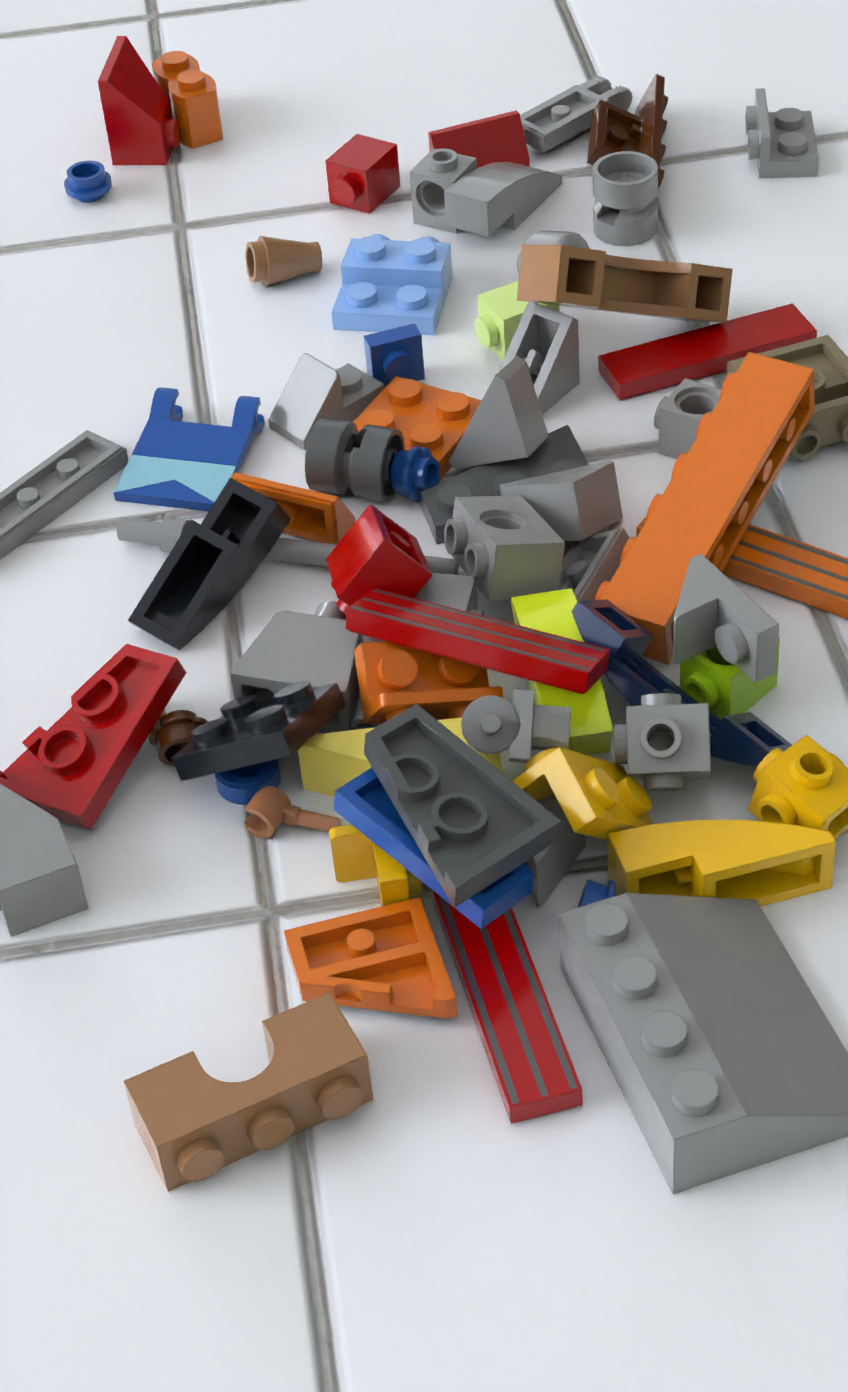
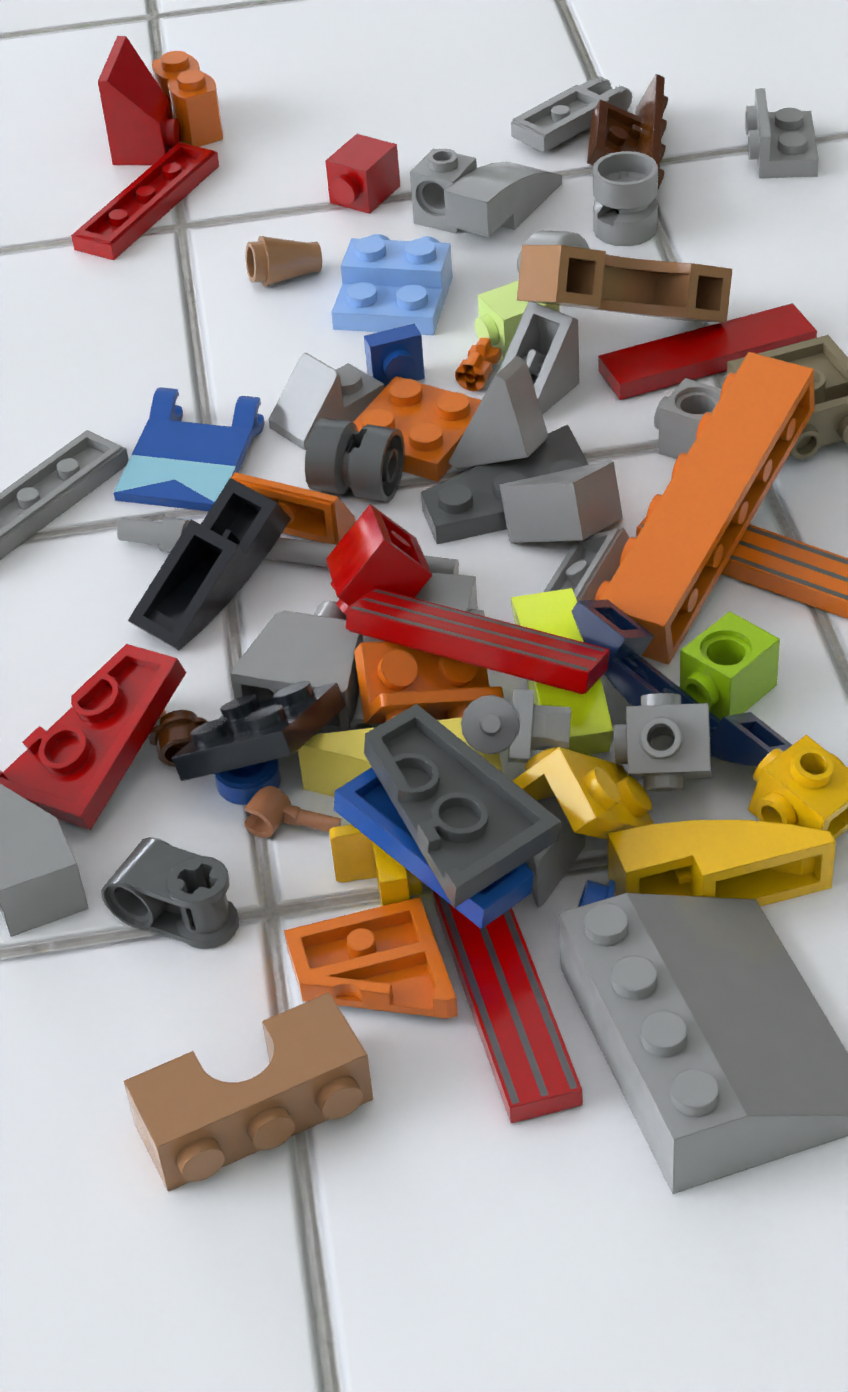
blue plate [64,160,112,203] -> none
blue plate [390,446,440,502] -> none
red slope [428,110,530,168] -> none
light grey brick [444,495,565,602] -> none
light grey slope [673,554,779,683] -> none
none -> red tile [71,142,219,260]
none -> dark grey piece [101,837,239,949]
none -> orange piece [455,337,502,391]

